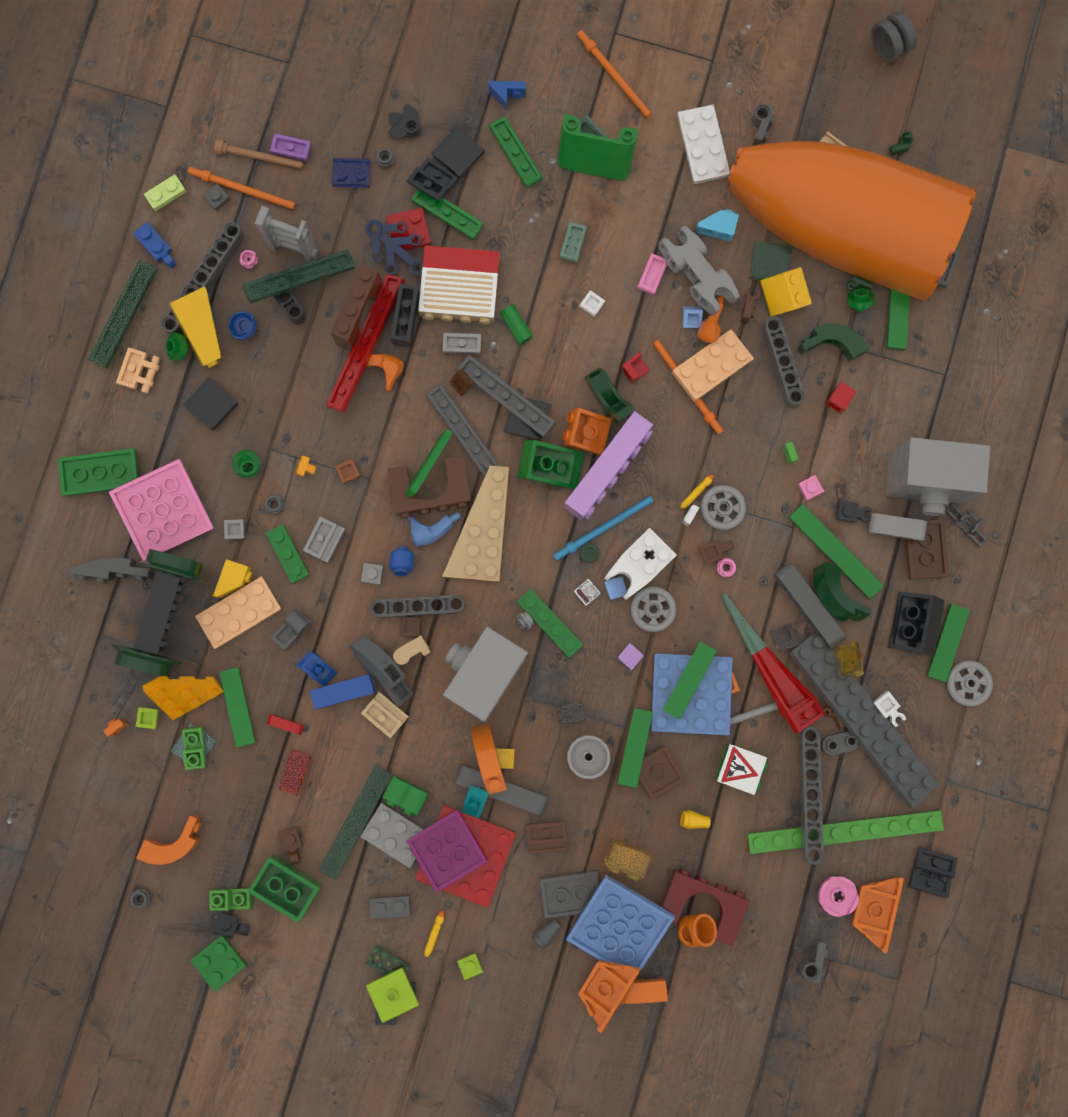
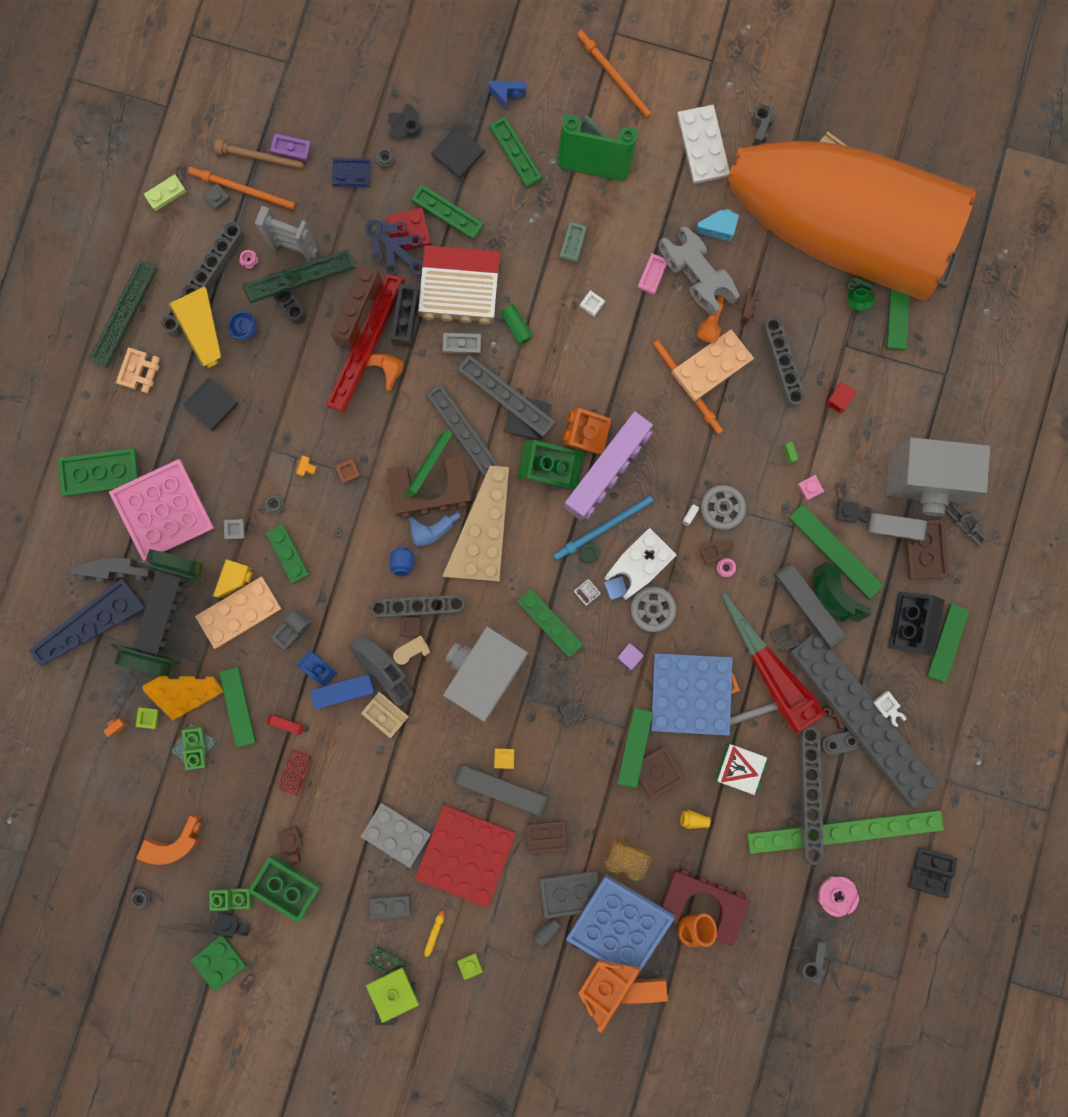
blue plate [133,222,176,268] -> none
green plate [165,333,189,361] -> none
green plate [232,450,261,478] -> none
light grey plate [303,517,346,563] -> none
clear green plate [319,765,393,880] -> none
light grey plate [361,563,384,585] -> none
green brick [382,775,429,816] -> none
magenta plate [406,809,487,893] -> none
black slope [407,157,459,202] -> none
reddish brown tile [449,369,474,396] -> none
teal plate [461,785,489,819] -> none
orange arch [471,723,507,795] -> none
light grey plate [516,612,534,632] -> none
light grey wheel [567,735,610,779] -> none
dark green arch [584,367,635,423] -> none
red panel [621,352,650,384] -> none
green tile [663,642,717,719] -> none
yellow piece [680,474,714,509] -> none
light blue slope [683,306,703,328] -> none
clear green tile [749,241,792,280] -> none
yellow slope [760,267,812,317] -> none
dark green arch [798,324,869,362] -> none
clear yellow hips [836,641,864,678] -> none
orange wing [851,877,904,953] -> none
dark grey wheel [871,11,917,62] -> none
dark green arm [889,131,913,155] -> none
light grey plate [947,660,993,707] -> none
none -> dark blue wing [29,578,146,666]

